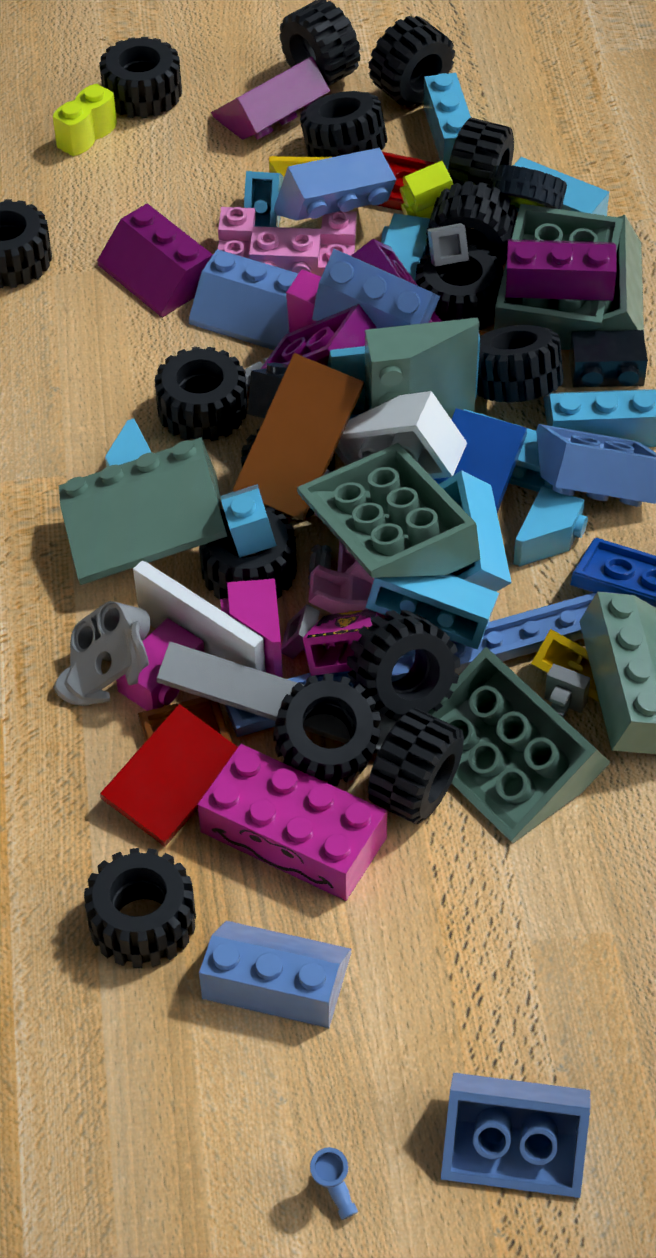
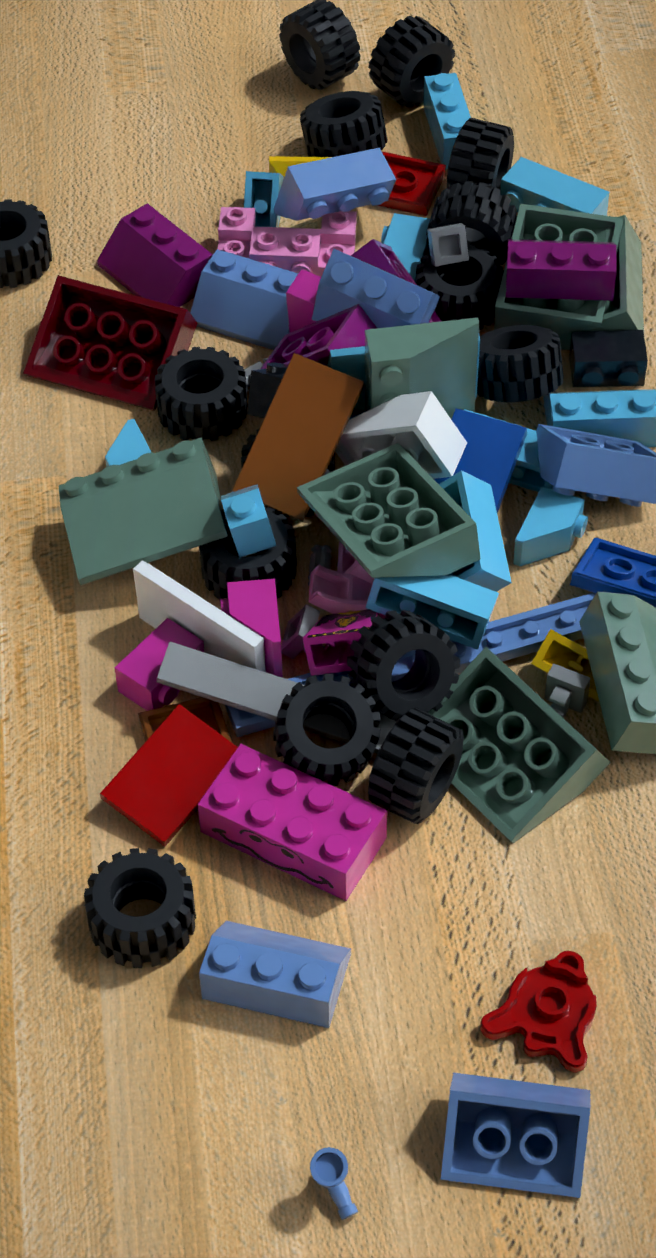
neon yellow brick [53,84,117,157] -> none
light grey piece [54,601,150,706] -> none
black tyre [99,37,182,118] -> none
magenta slope [211,56,330,140] -> none
neon yellow brick [400,161,453,219] -> none
black wheel [489,165,567,209] -> none
none -> dark red slope [23,275,198,411]
none -> red tile [480,951,597,1072]

